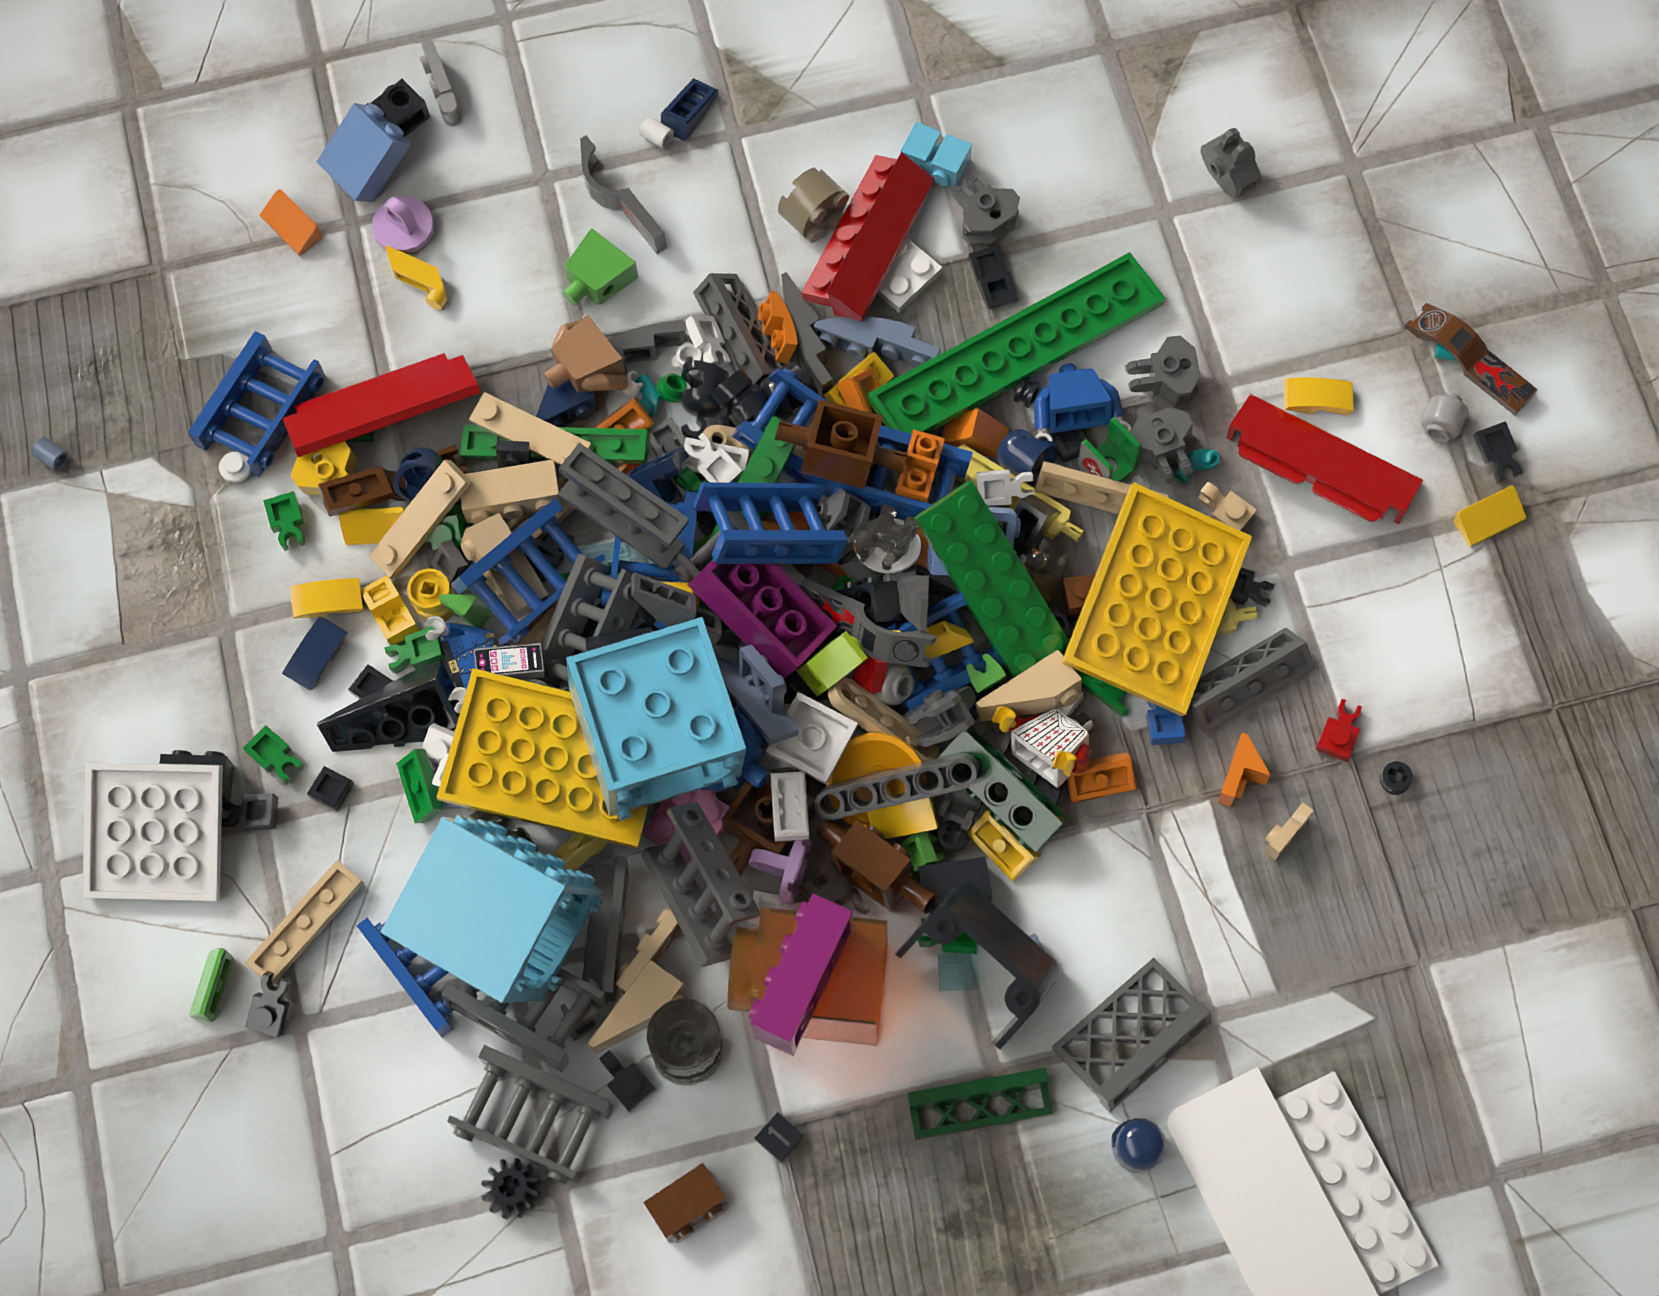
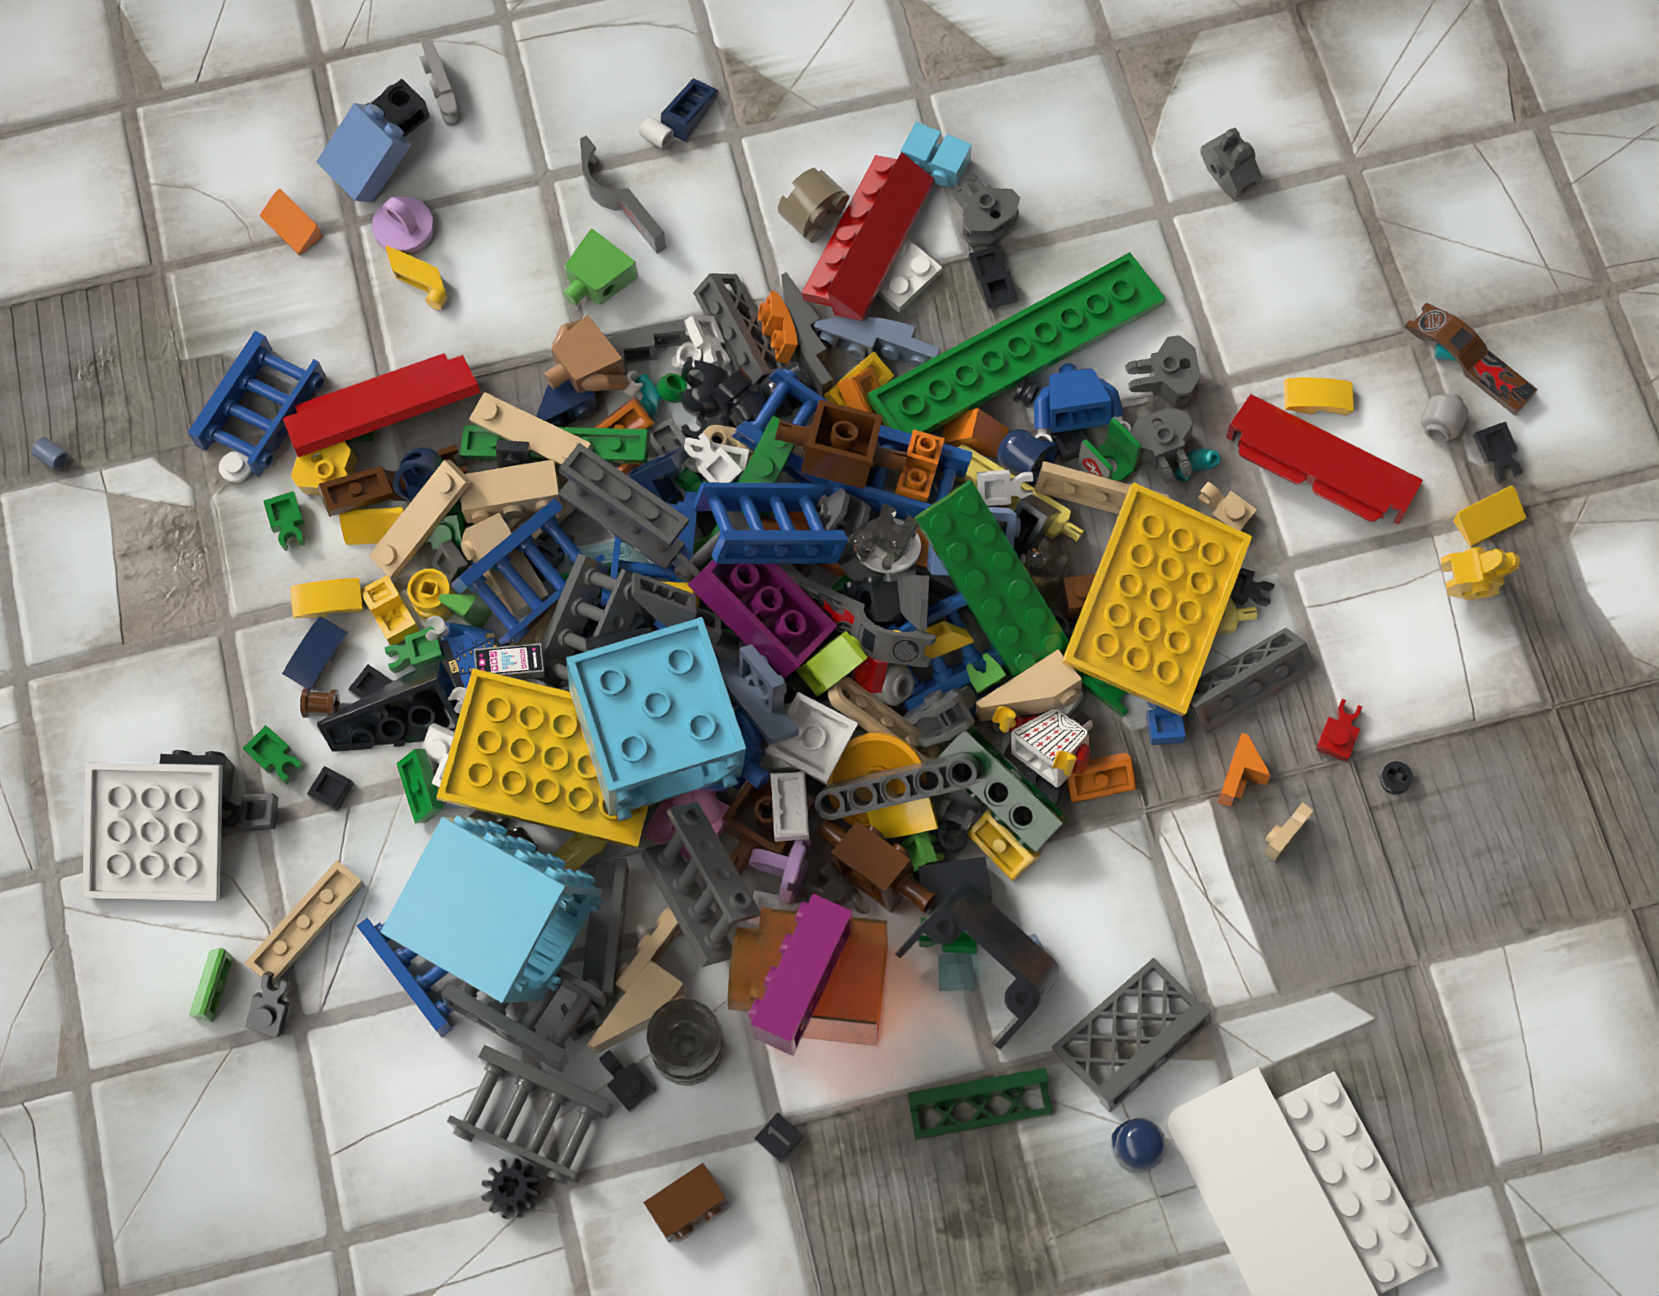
none -> reddish brown bush [300,689,340,718]
none -> yellow hinge [1441,547,1520,600]

